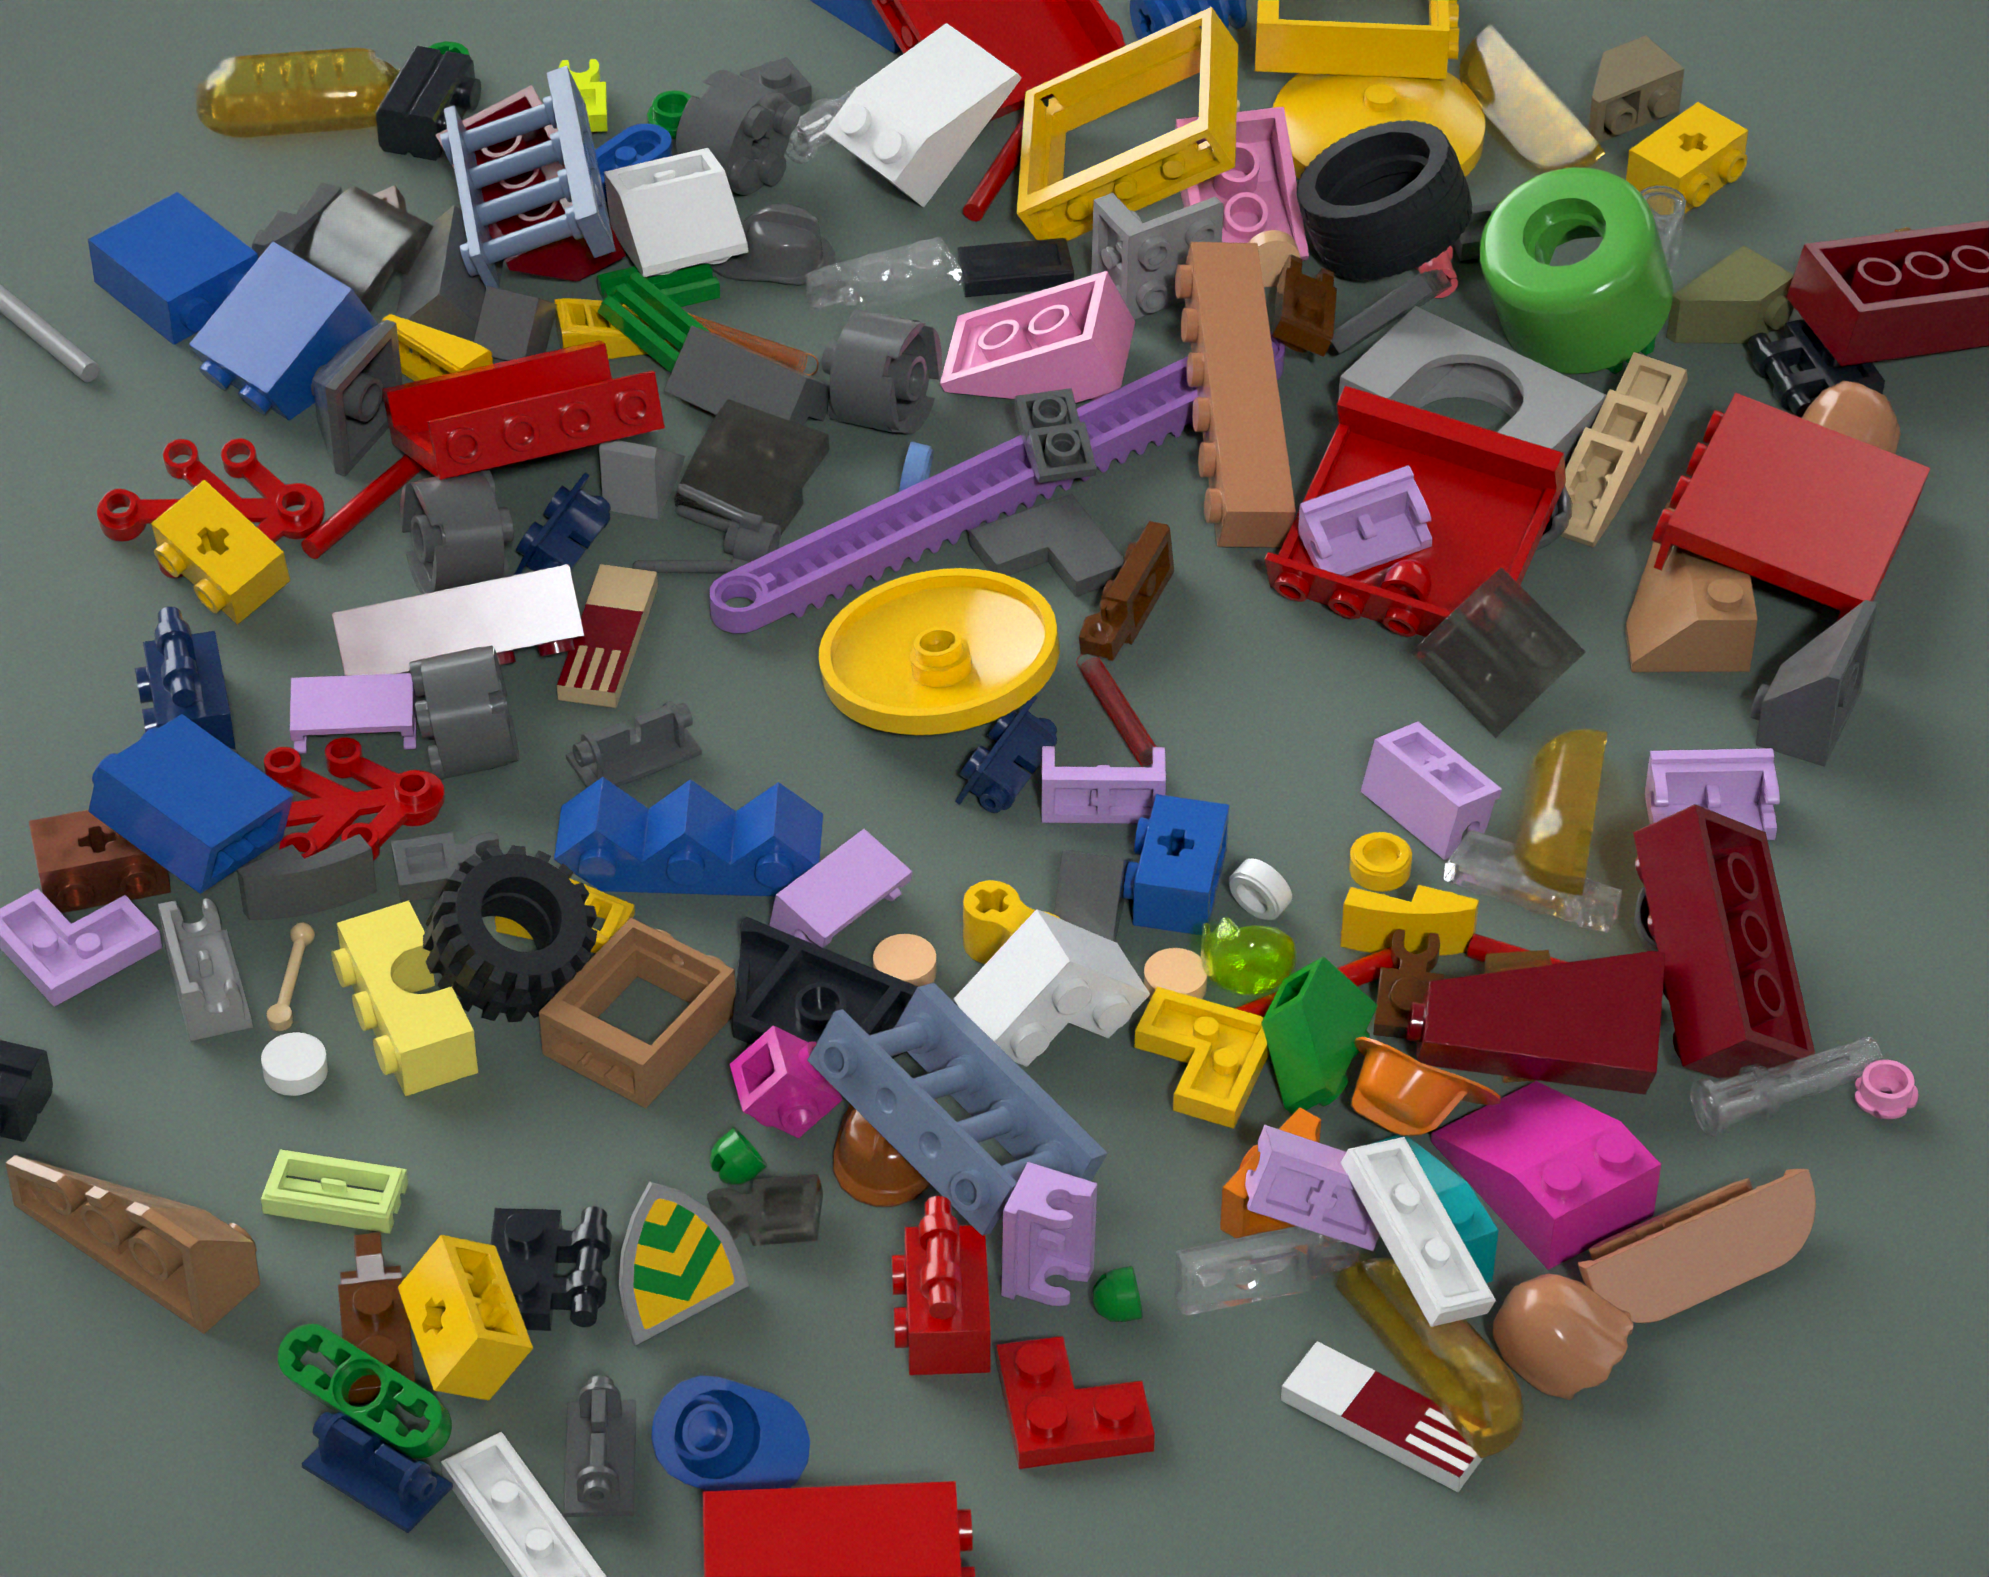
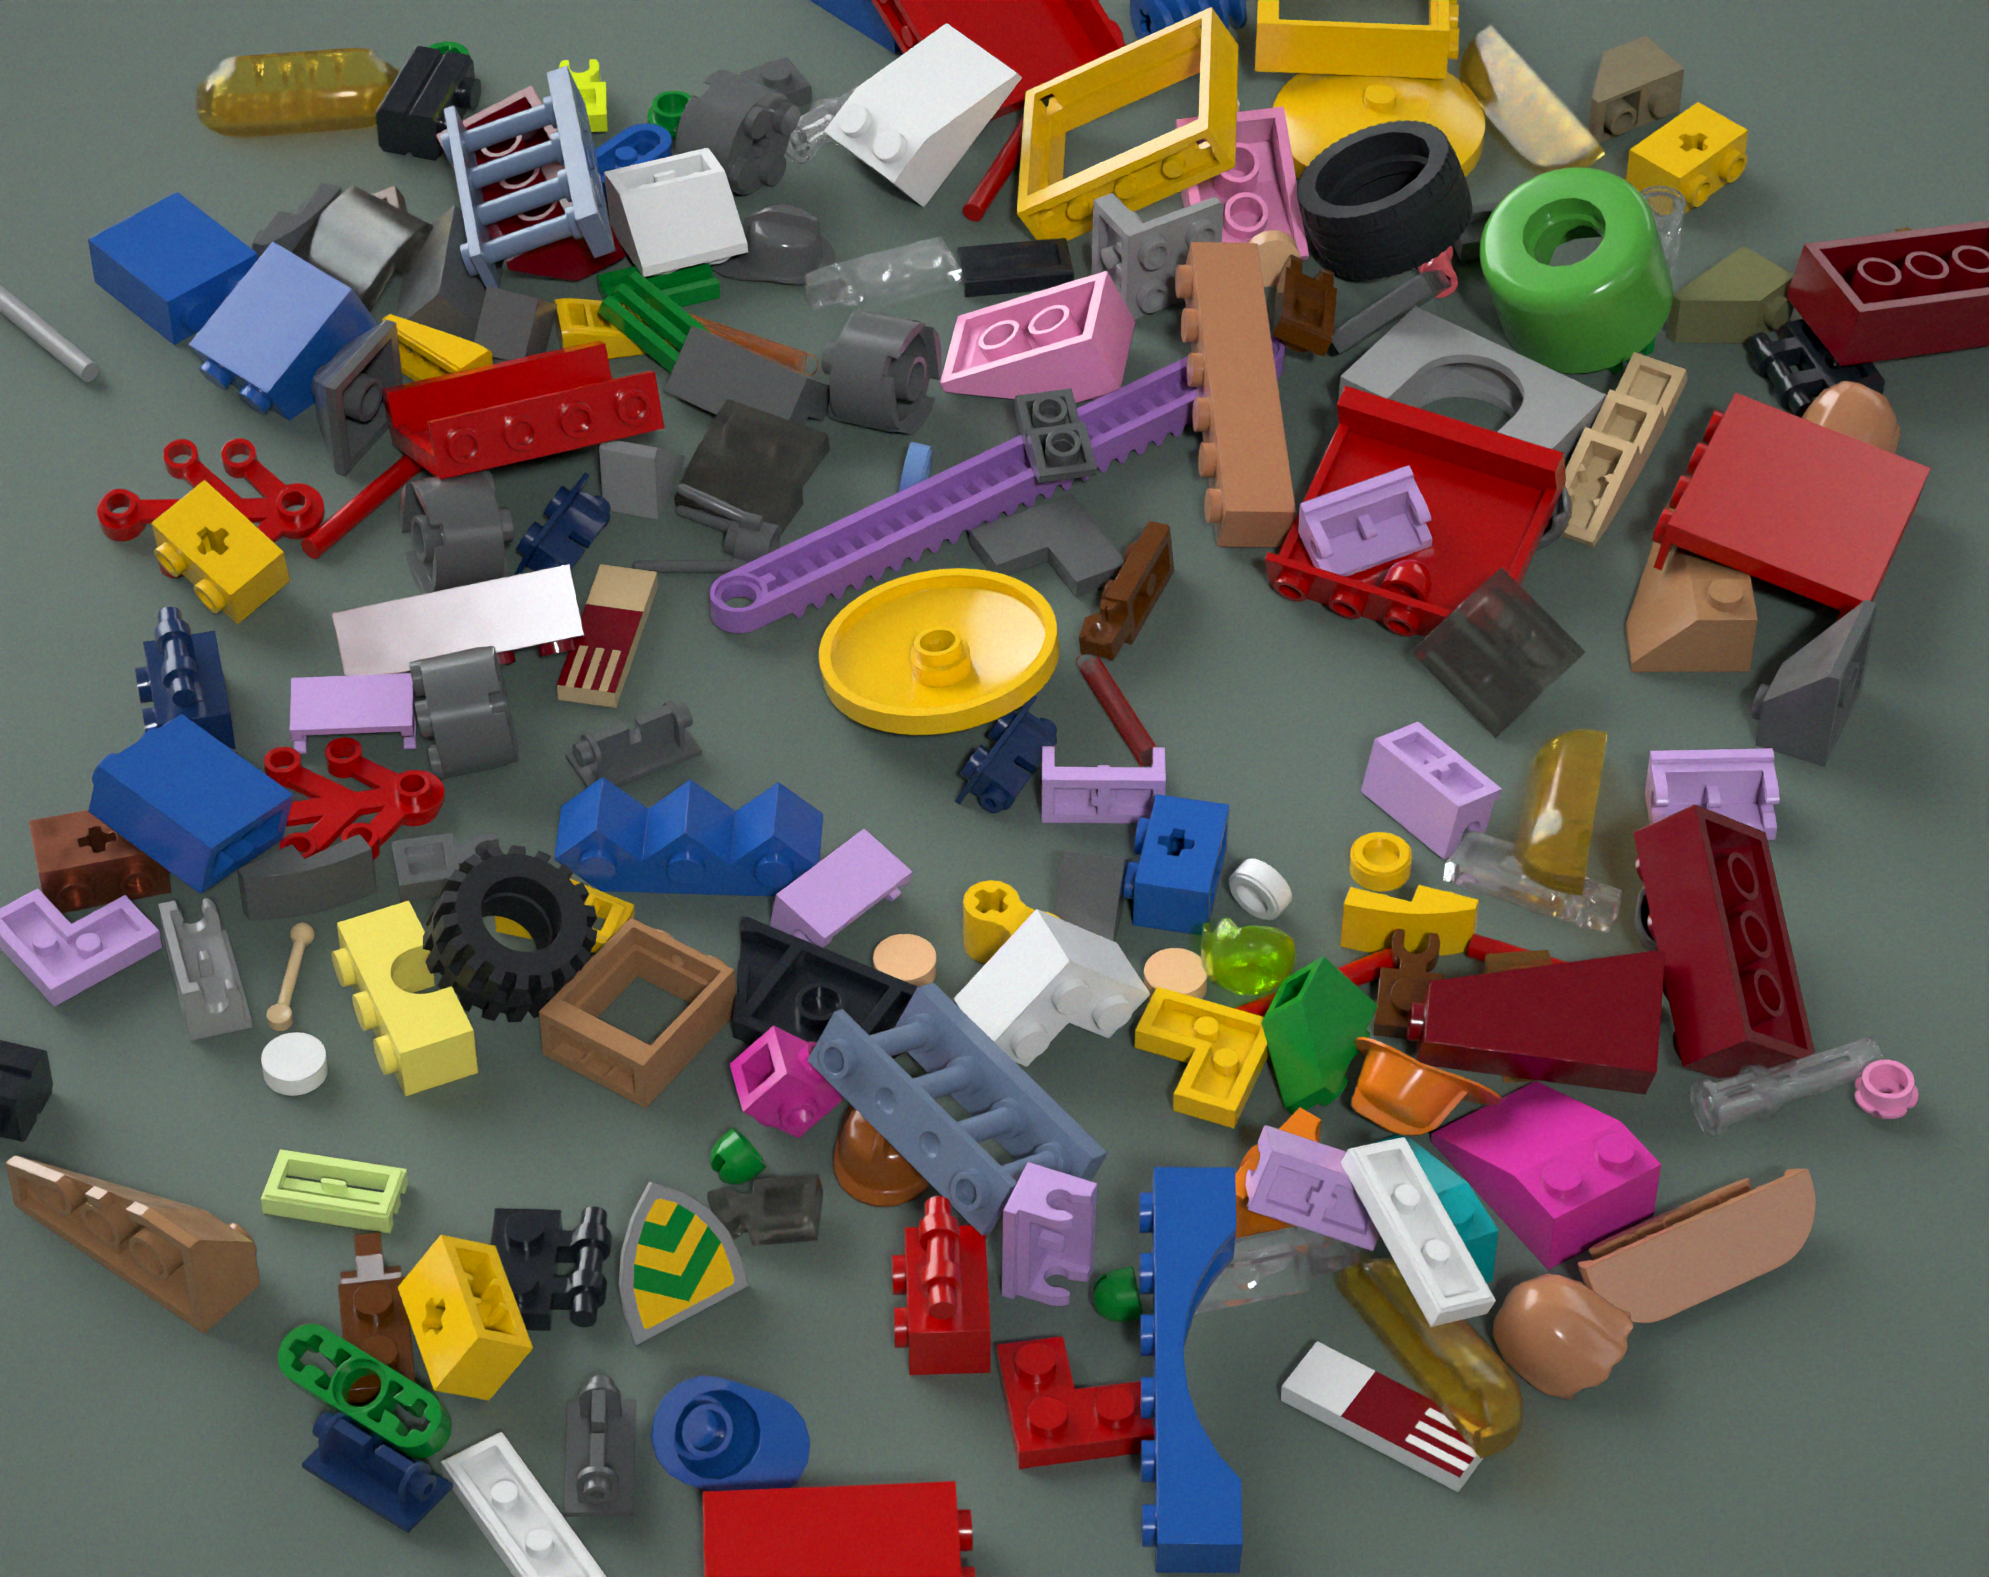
none -> blue arch [1139,1167,1243,1573]

